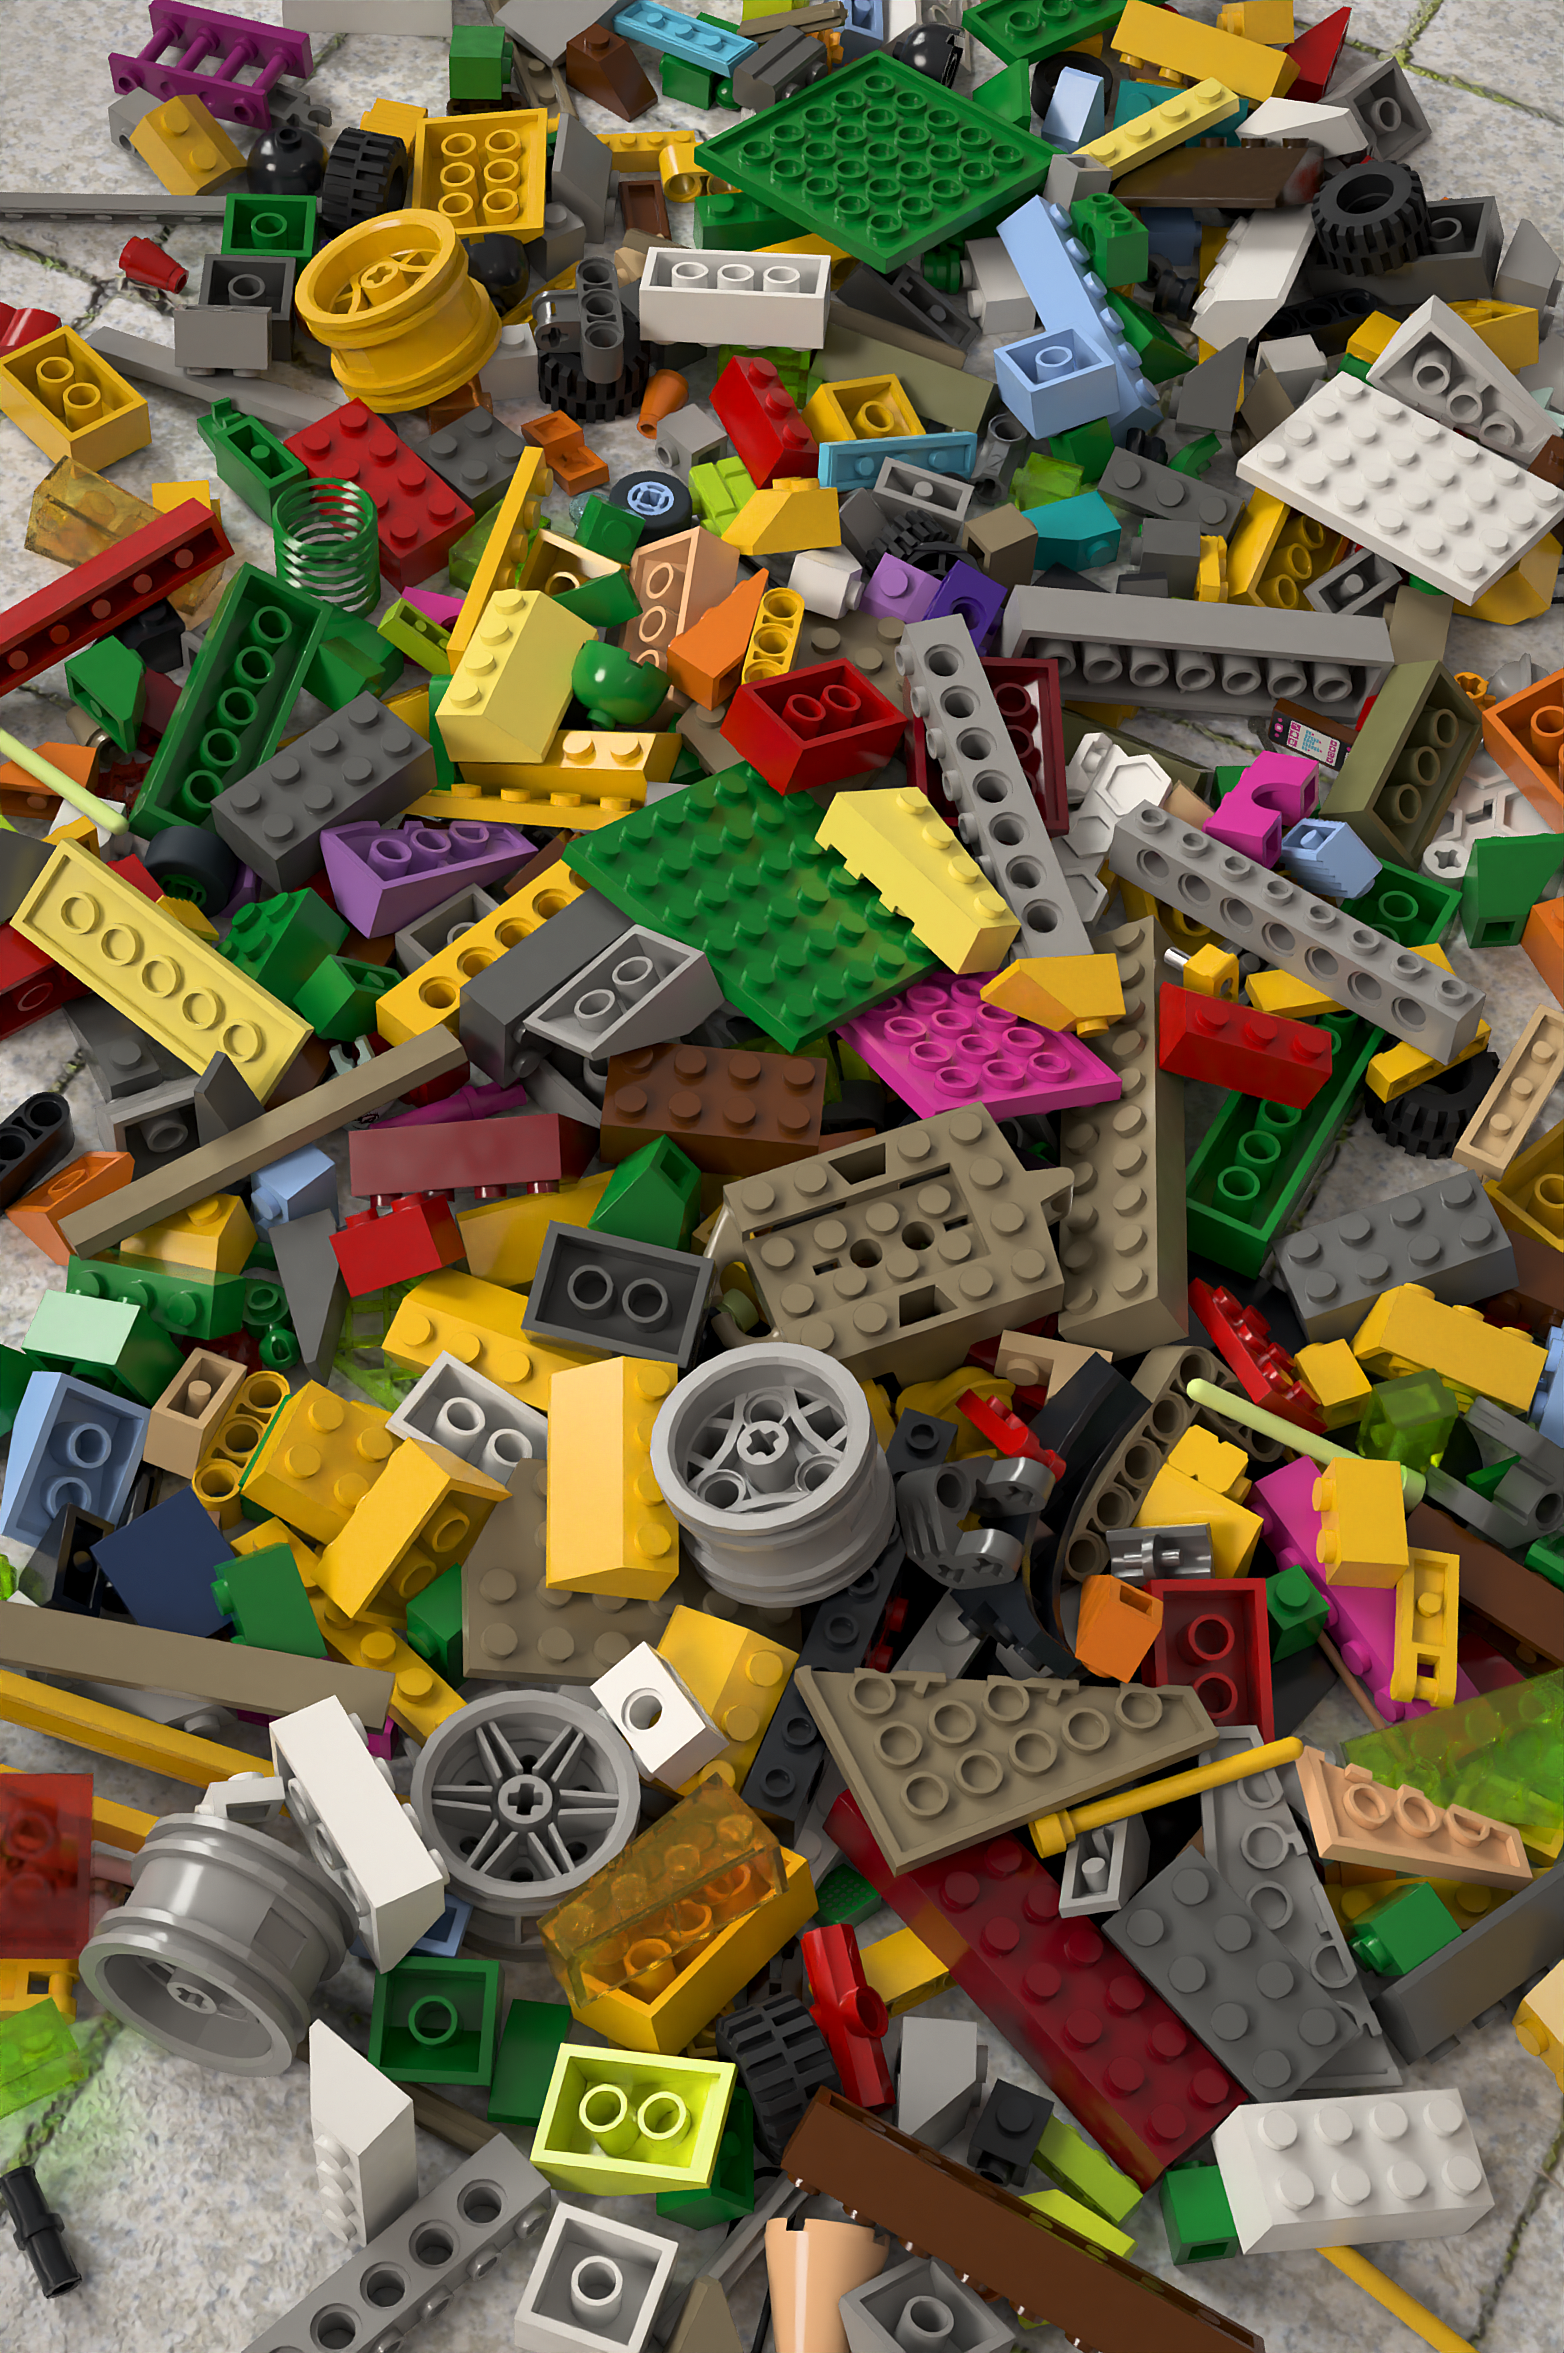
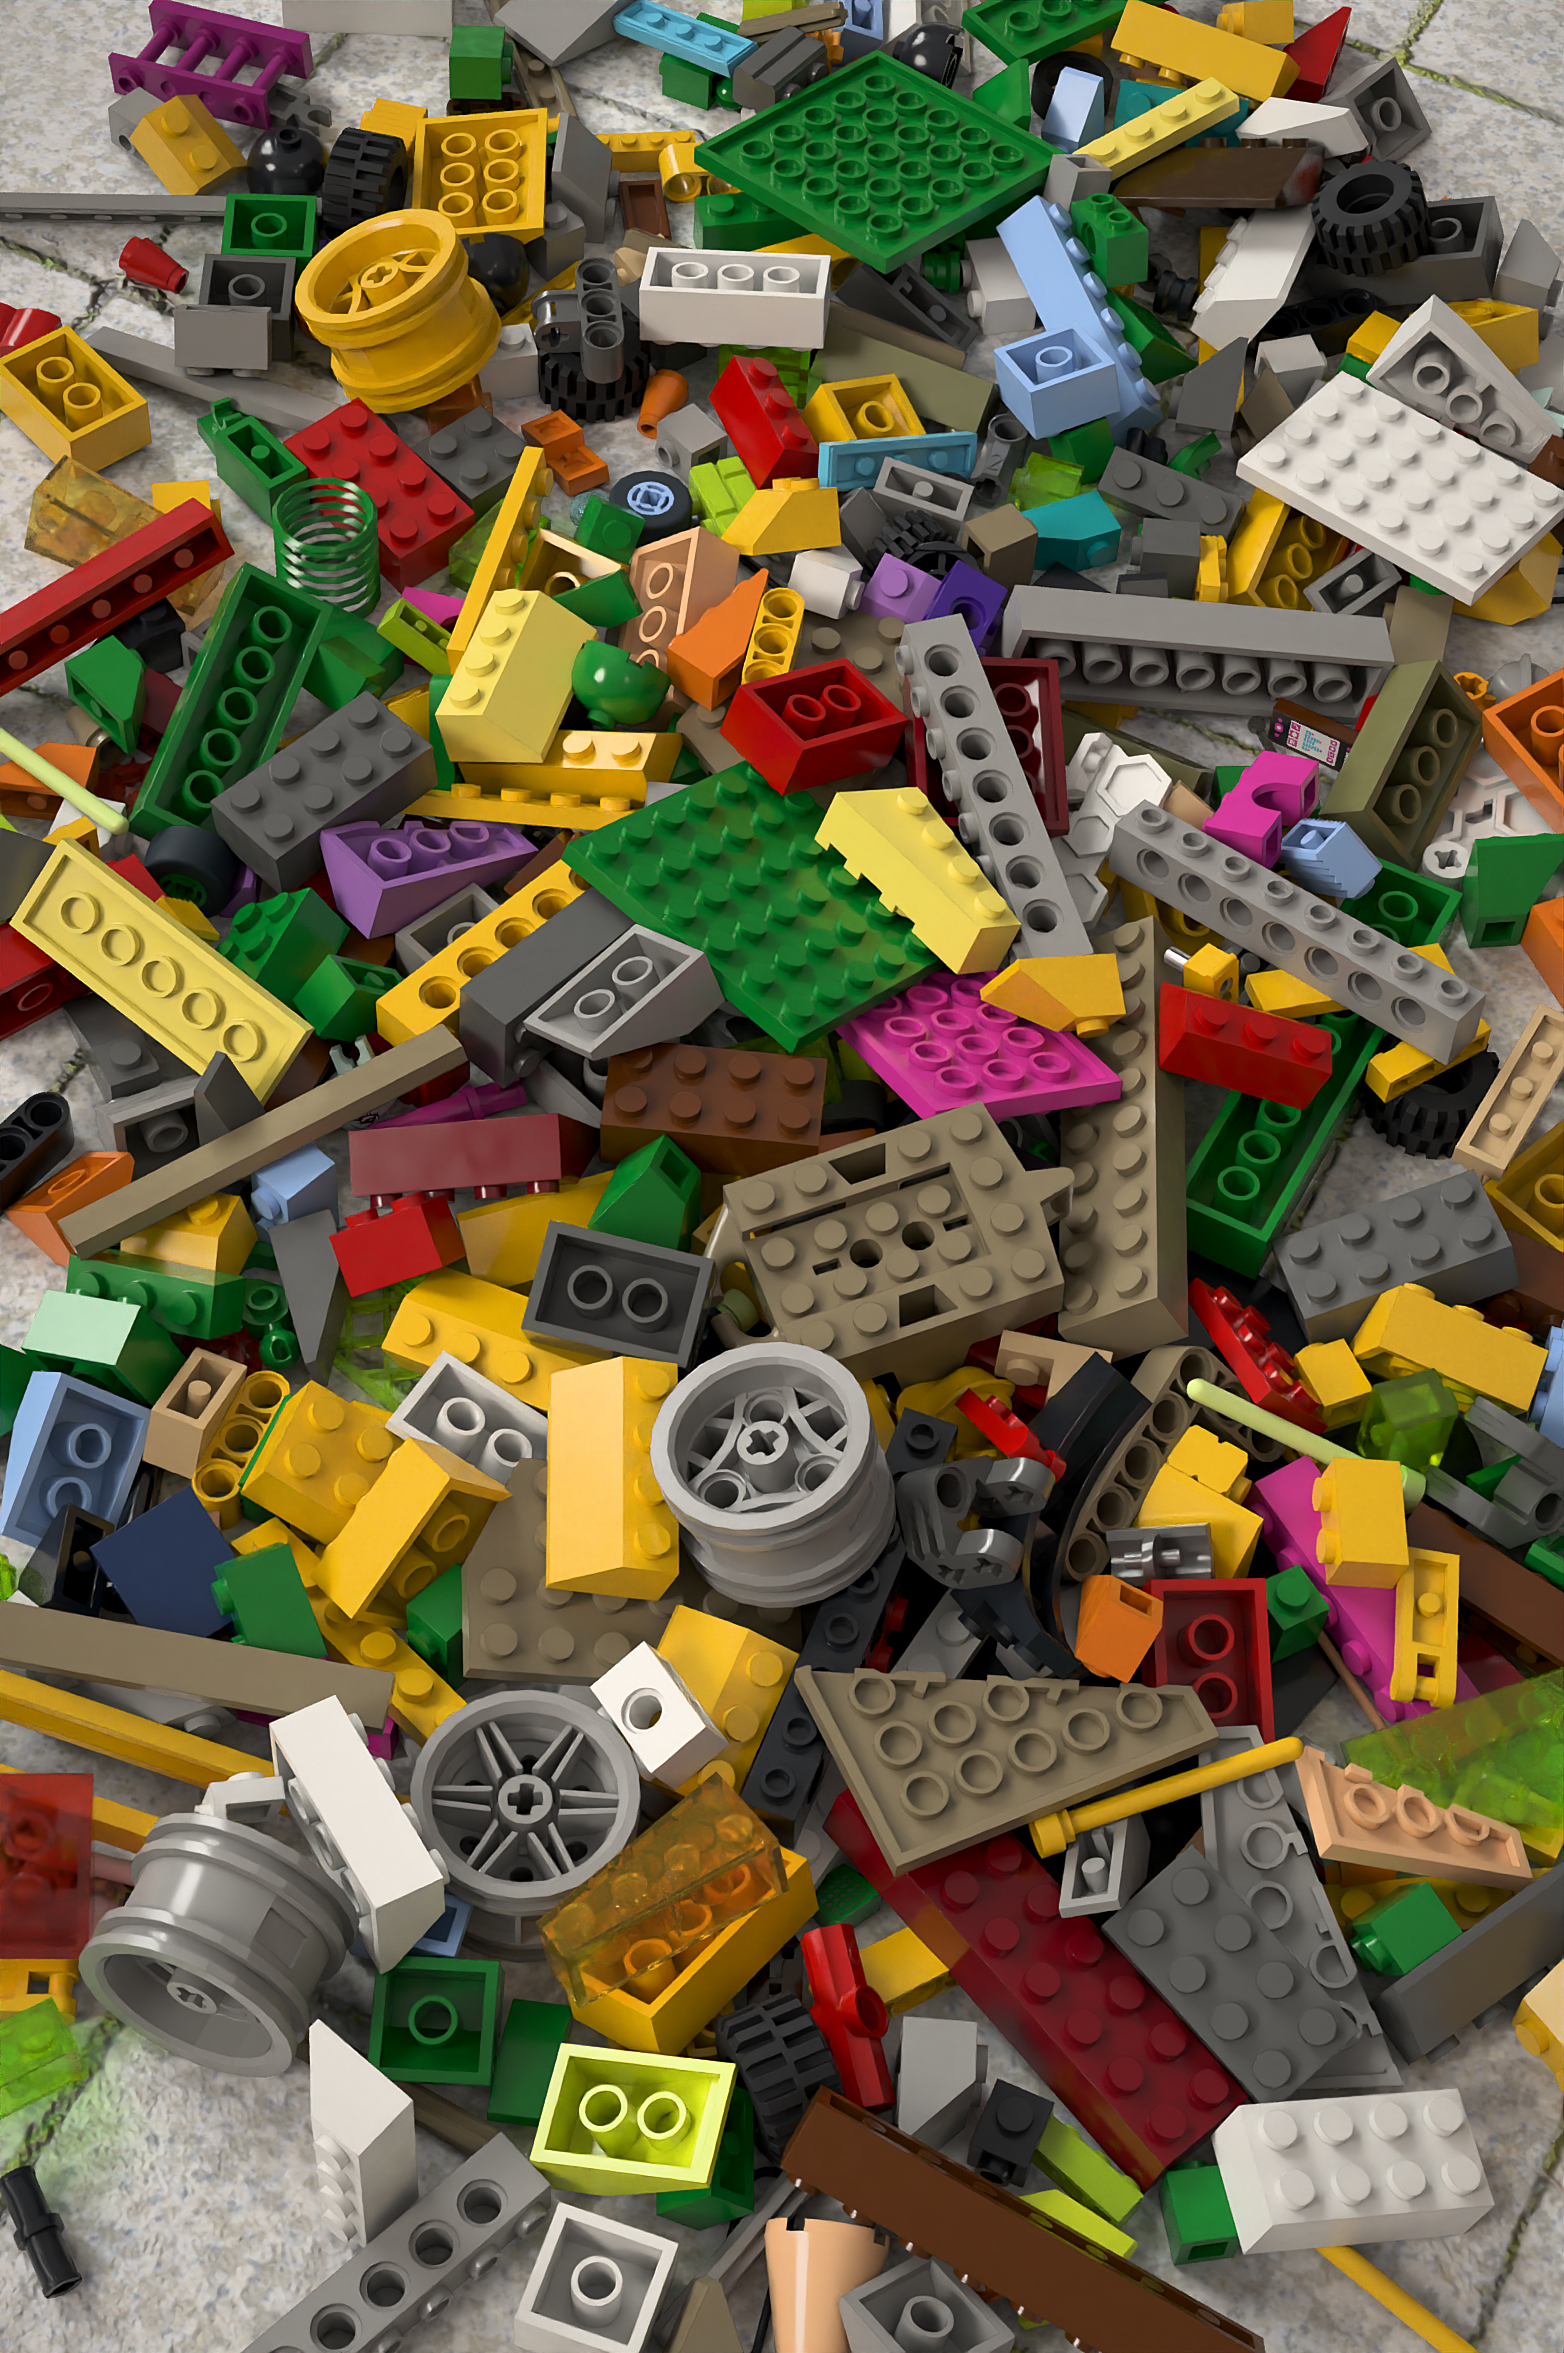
reddish brown slope [566,23,658,123] -> none
medium blue brick [1138,207,1202,266] -> none

